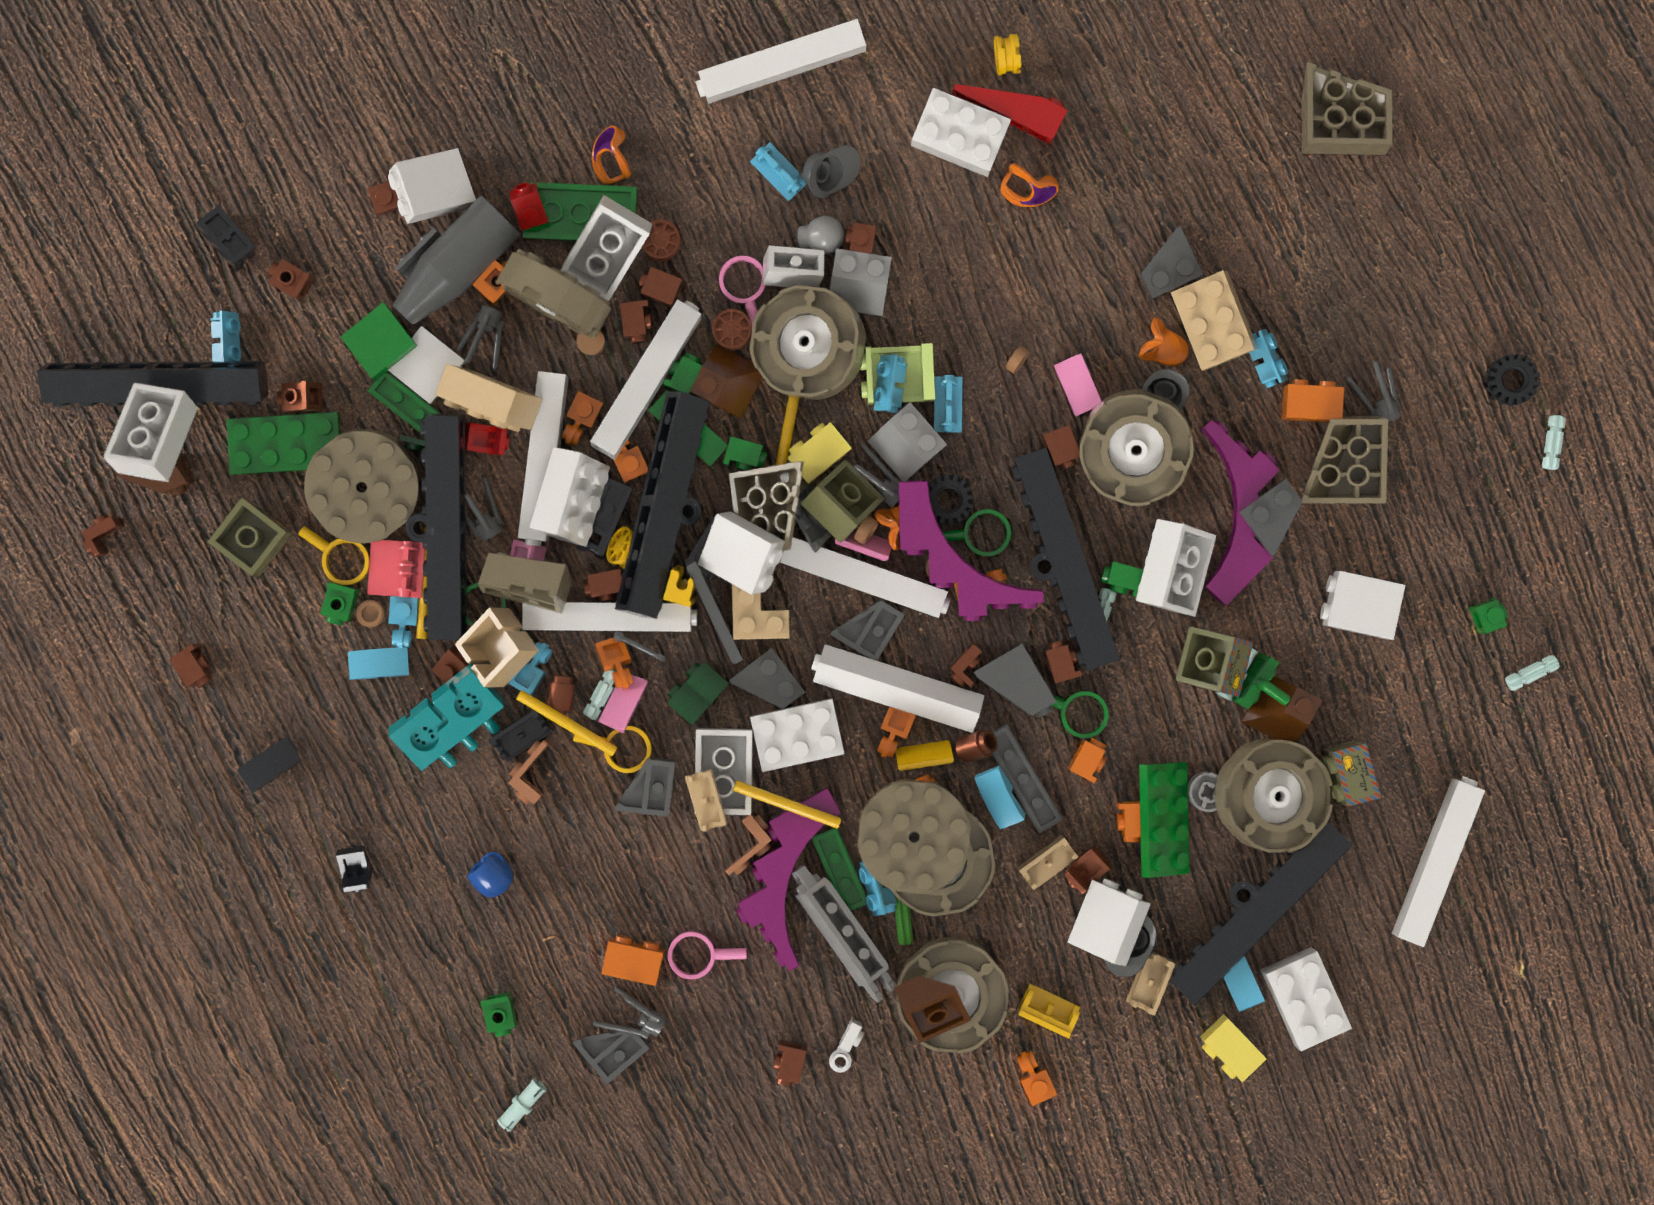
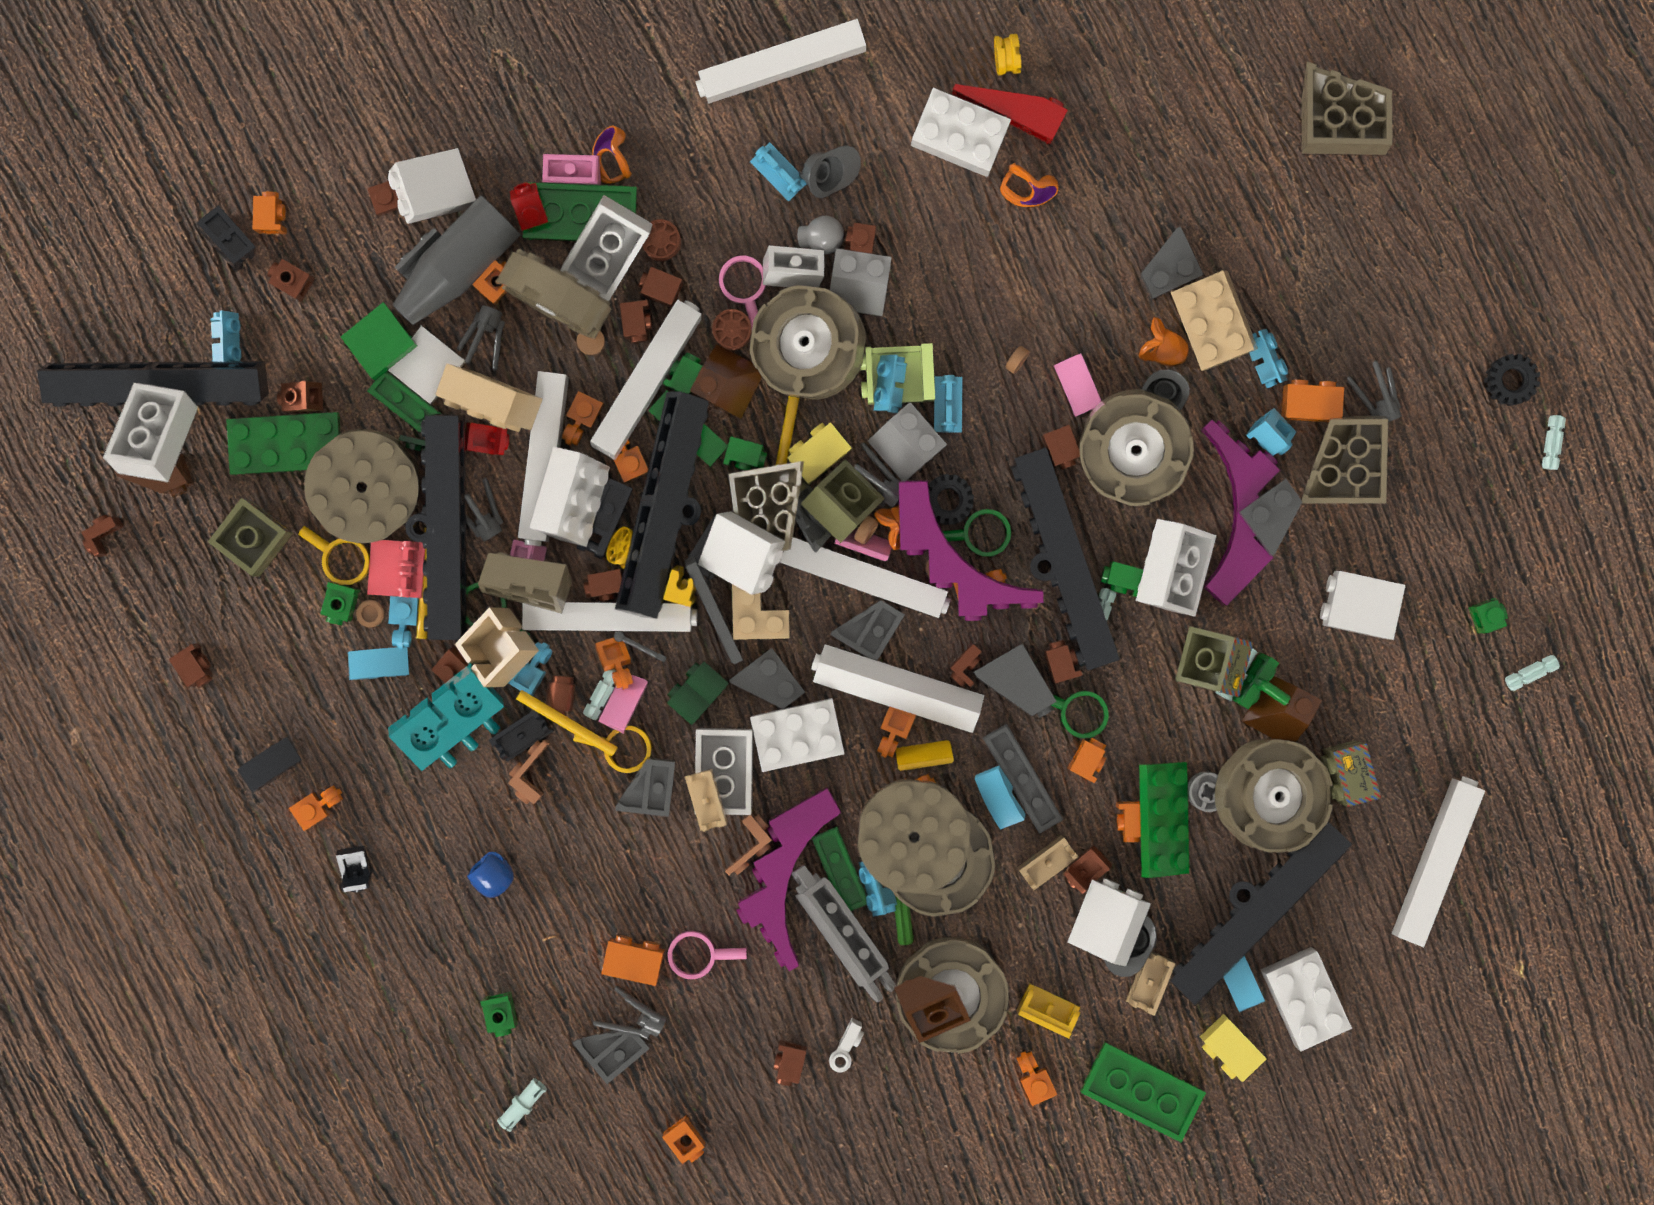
yellow bar [732,780,841,829] -> none
copper brick [955,730,998,763] -> none
none -> orange brick [252,191,287,234]
none -> orange plate [289,785,343,831]
none -> bright pink slope [542,154,601,185]
none -> orange brick [662,1115,706,1164]
none -> green plate [1080,1041,1206,1142]
none -> medium azure brick [1246,408,1296,456]

